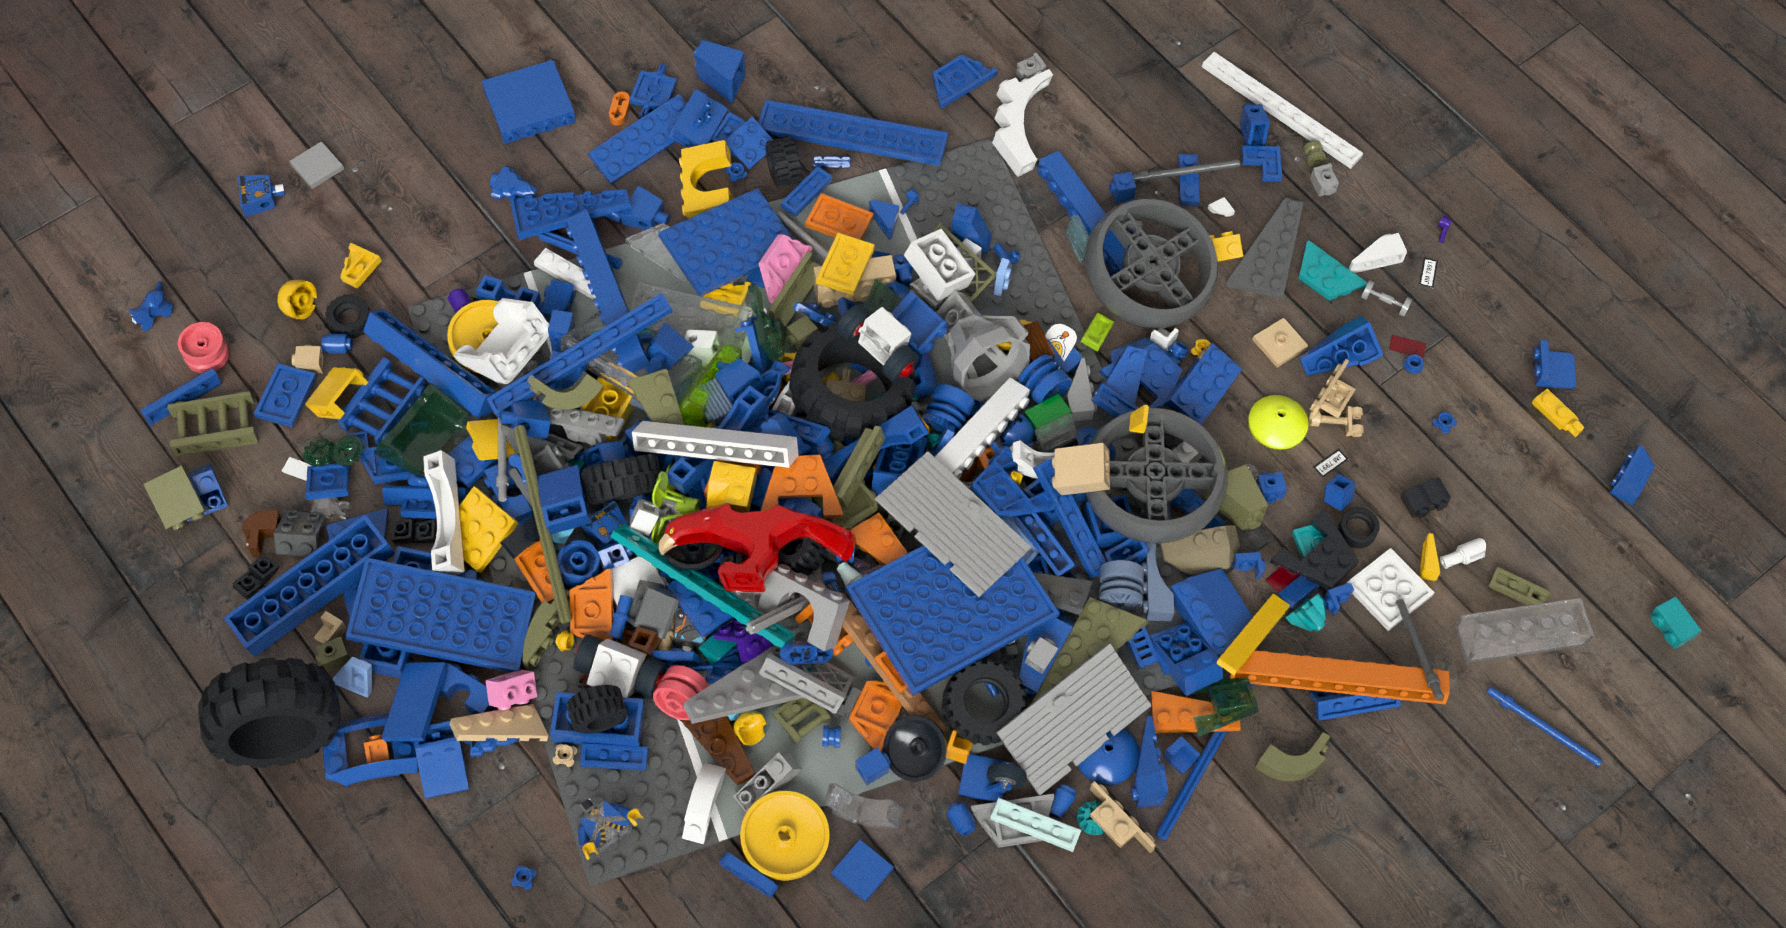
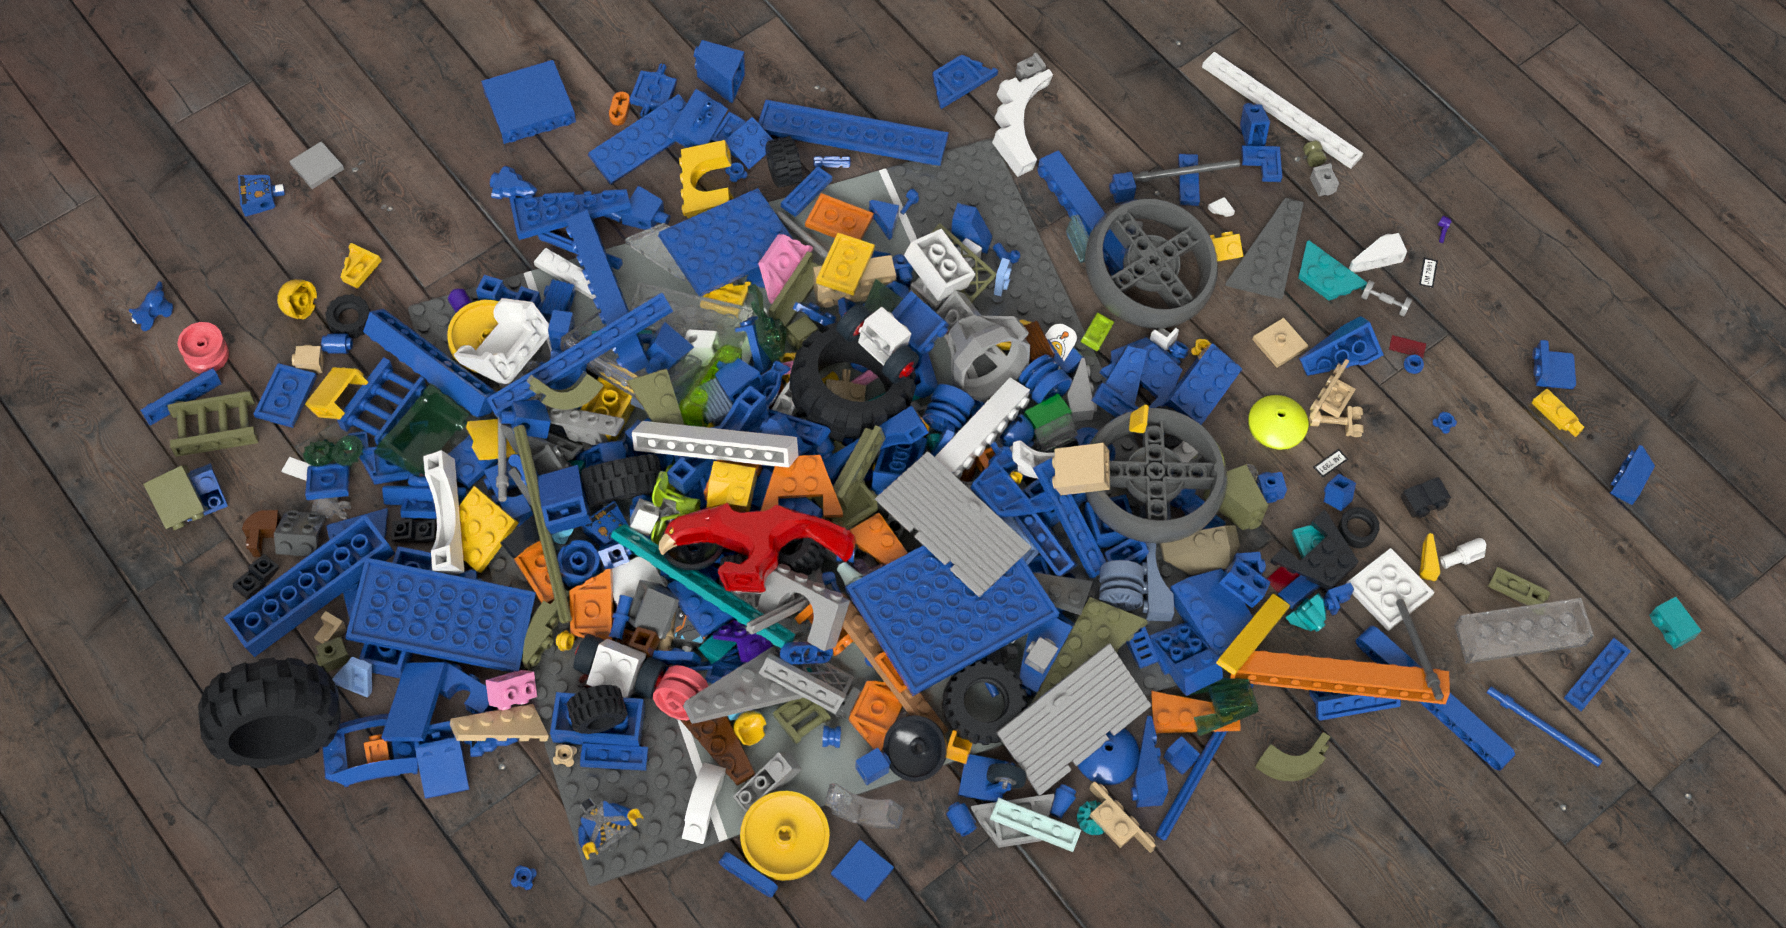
none -> blue brick [1219,557,1271,608]
none -> blue beam [1355,626,1515,771]
none -> blue plate [1564,638,1631,711]

